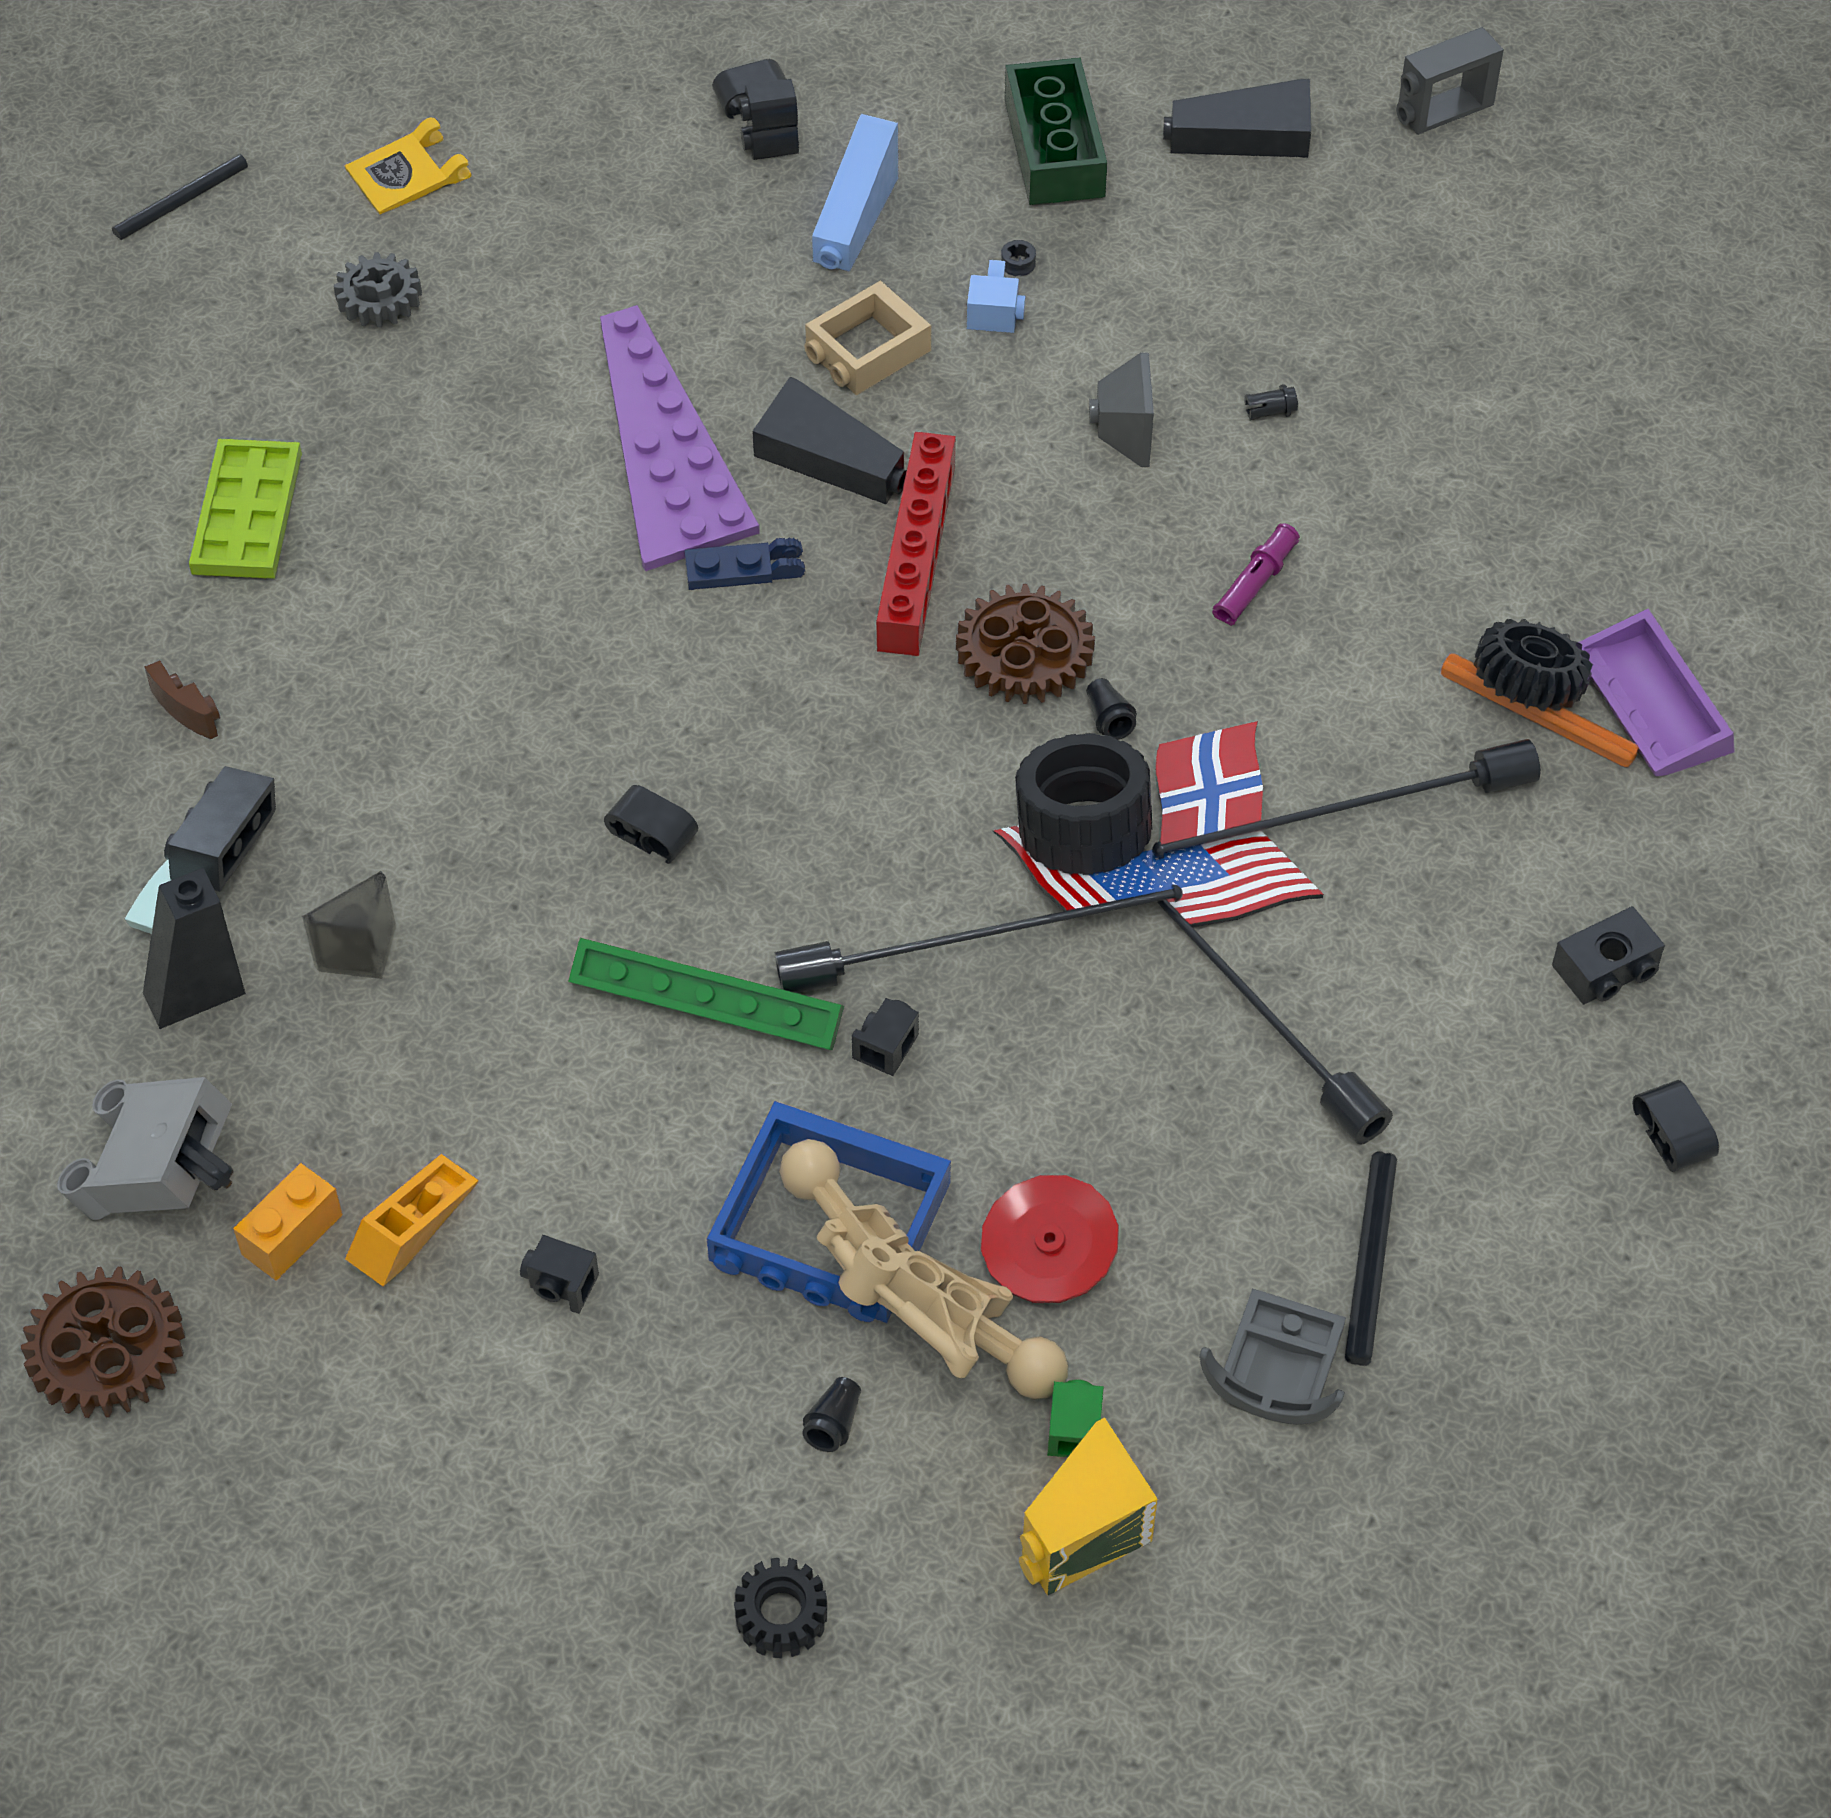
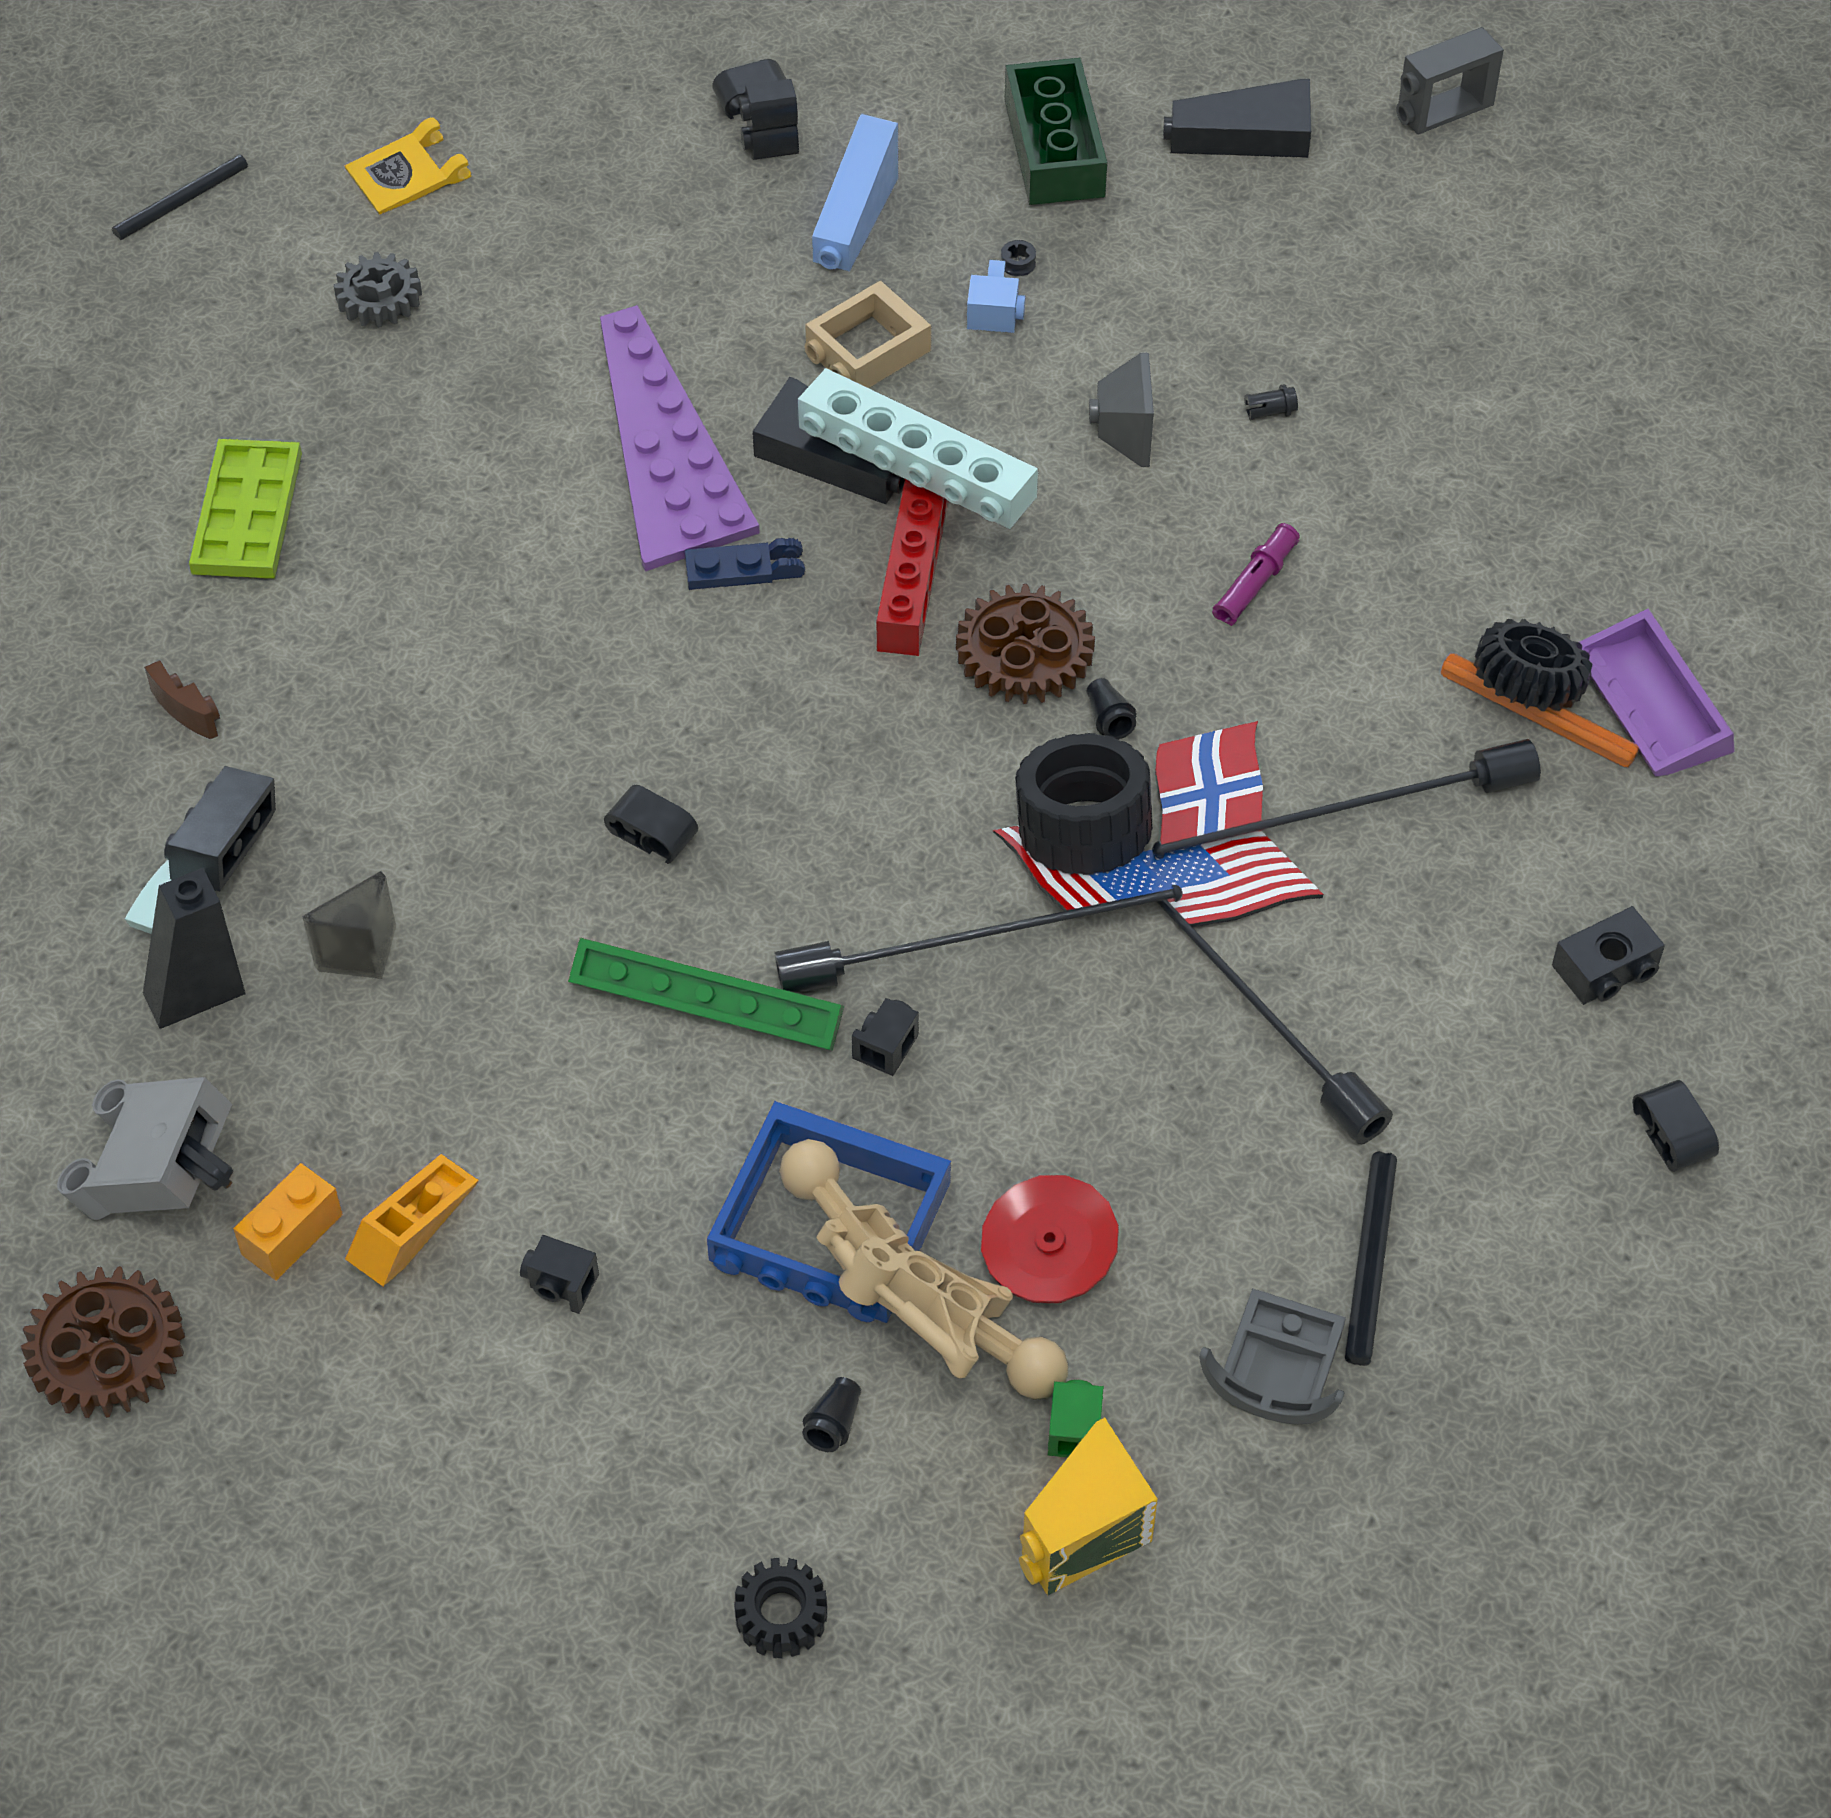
none -> light aqua brick [798,368,1038,529]

